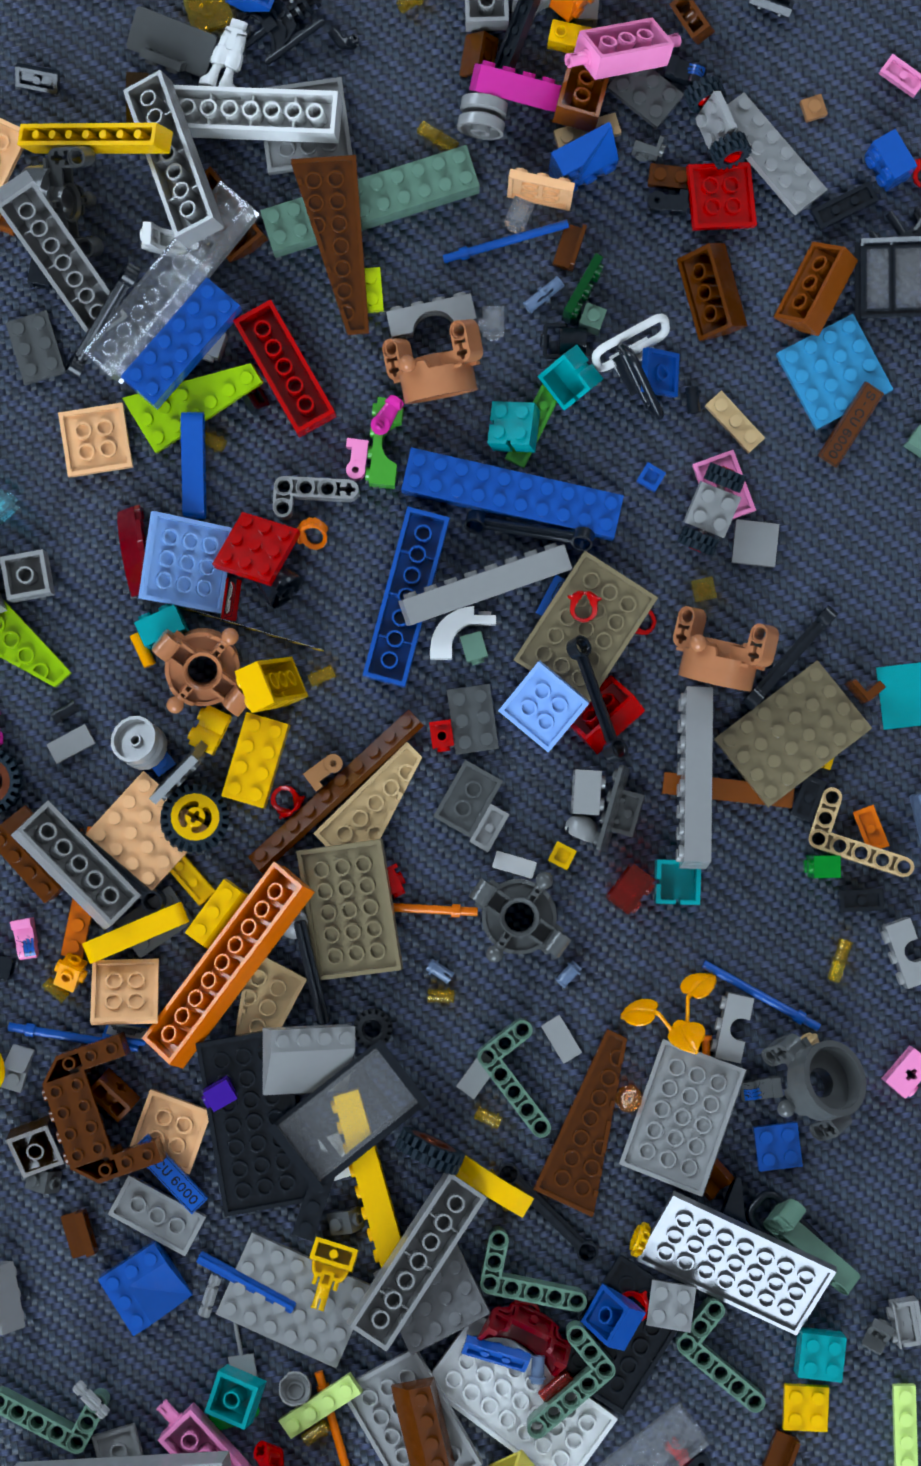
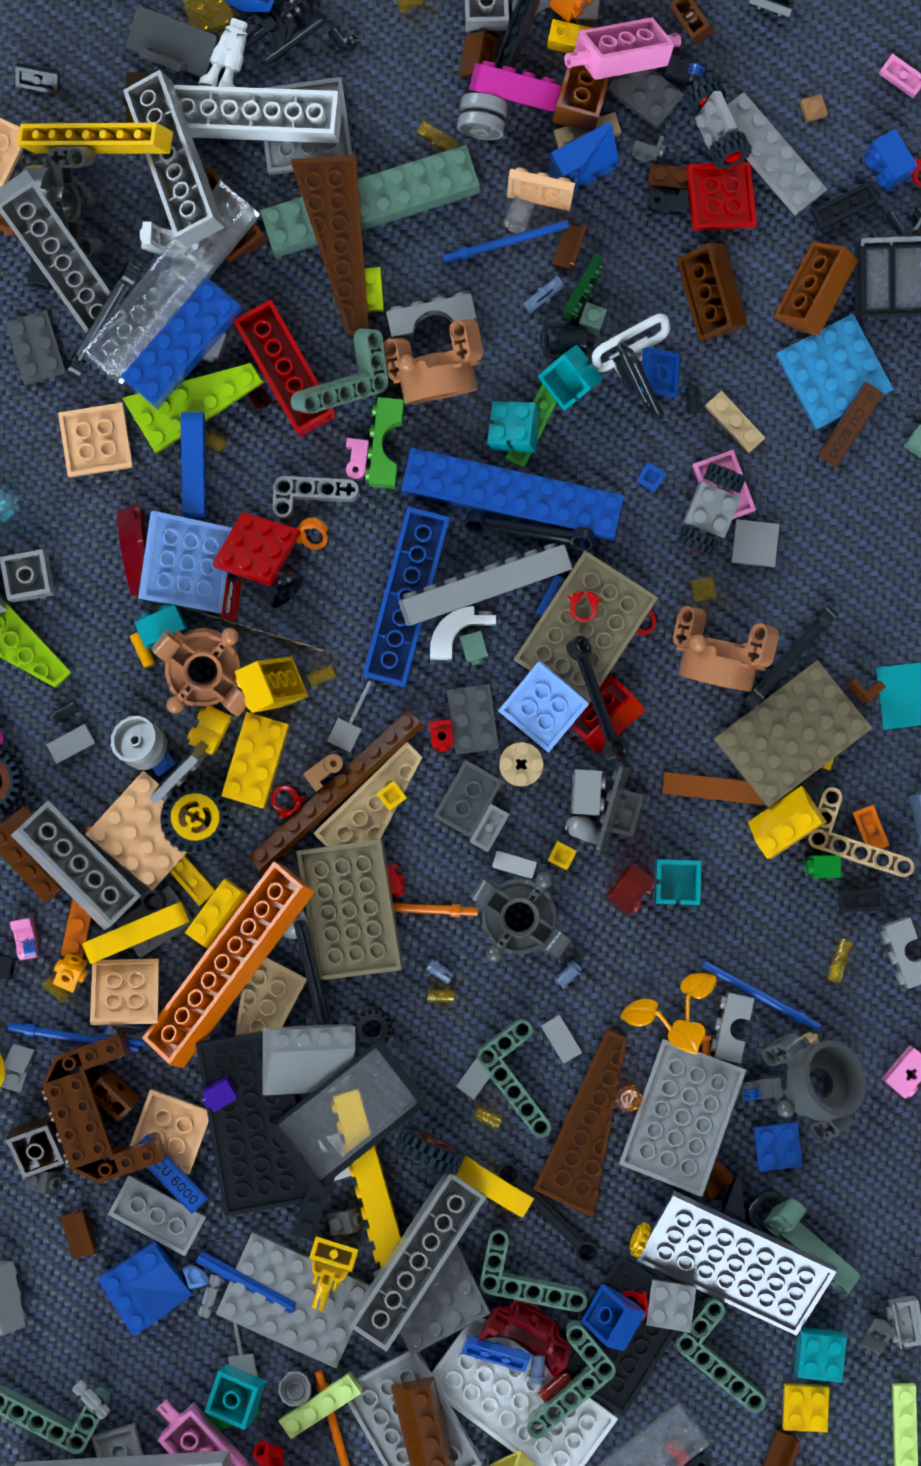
clear yellow pin [301,1419,331,1447] -> none
dark pink piece [371,395,404,435] -> none
clear brick [478,306,504,341] -> none
light grey brick [676,686,713,869] -> none
none -> medium blue tile [182,1265,210,1289]
none -> sand green beam [291,328,388,413]
none -> light grey piece [327,680,372,752]
none -> yellow plate [376,780,407,811]
none -> tan brick [499,742,543,787]
none -> yellow slope [748,786,827,859]

